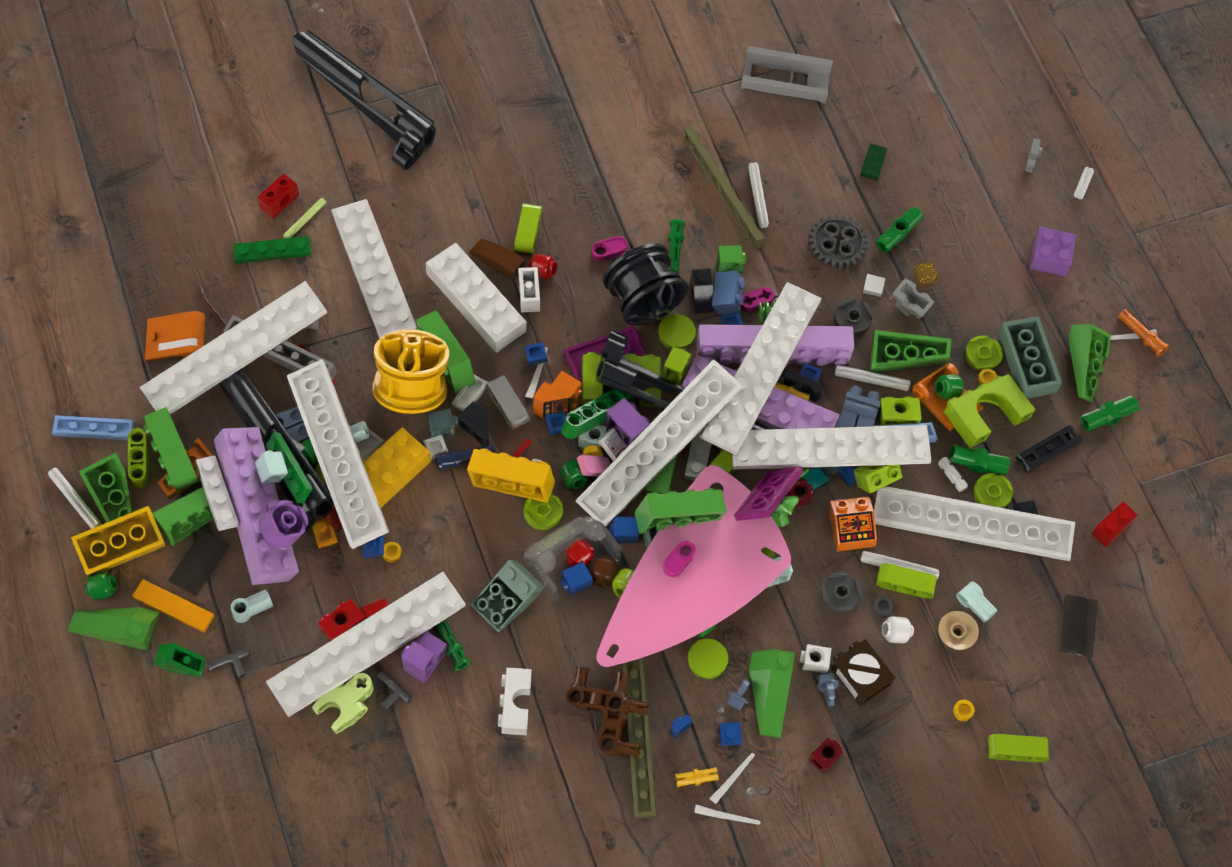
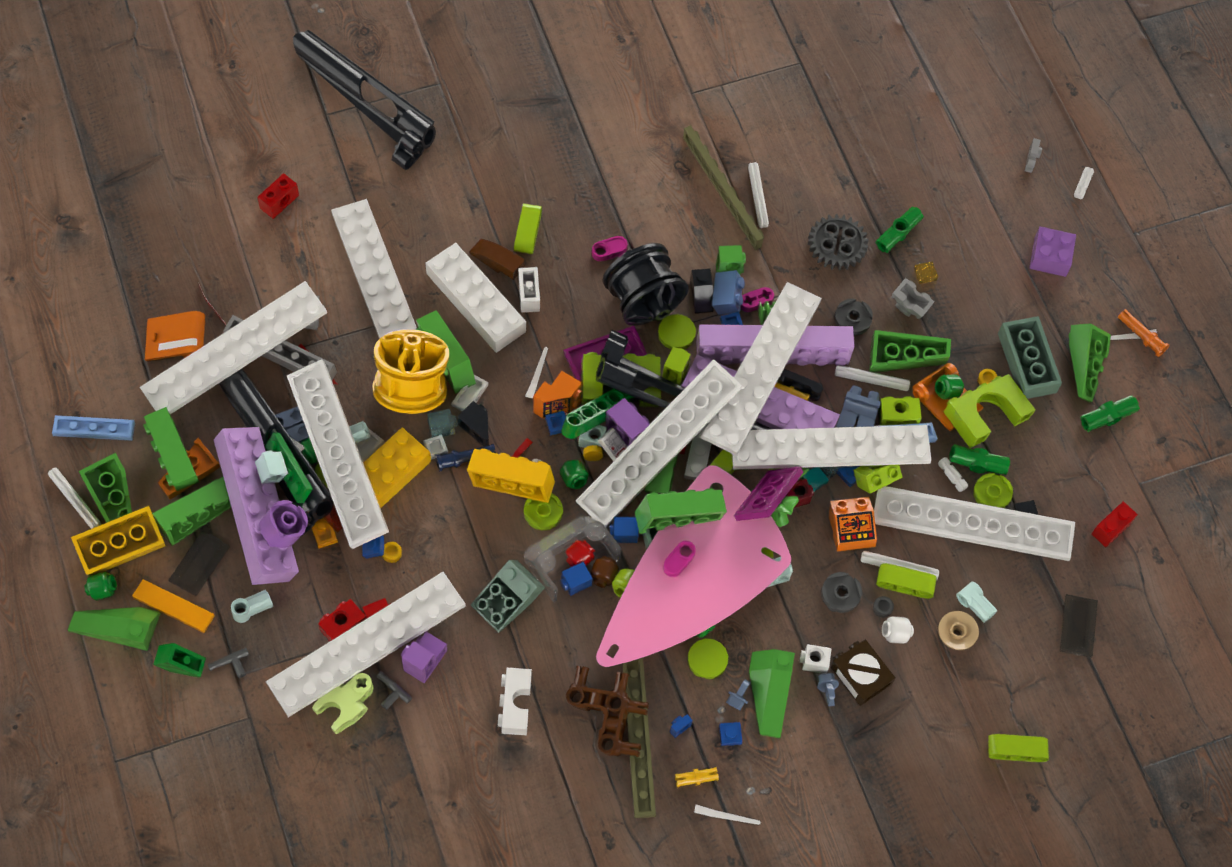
lime beam [128,428,149,488] -> none
white plate [195,456,239,531] -> none
green plate [233,236,311,264] -> none
yellowish green bar [283,198,326,238] -> none
green pin [435,619,471,671] -> none
light grey beam [486,375,530,430] -> none
blue plate [525,342,548,366] -> none
red head [528,254,558,279] -> none
bright pink tile [577,455,611,477] -> none
green pin [668,219,686,274] -> none
white sticker [709,753,755,804] -> none
light grey piece [741,46,833,104] -> none
blue plate [799,363,822,382] -> none
dark red brick [809,738,843,774] -> none
dark green tile [860,143,887,181] -> none
white tile [863,274,885,297] -> none
yellow tile [953,699,975,721] -> none
lime tile [964,335,1003,371] -> none
black plate [1015,425,1083,474] -> none

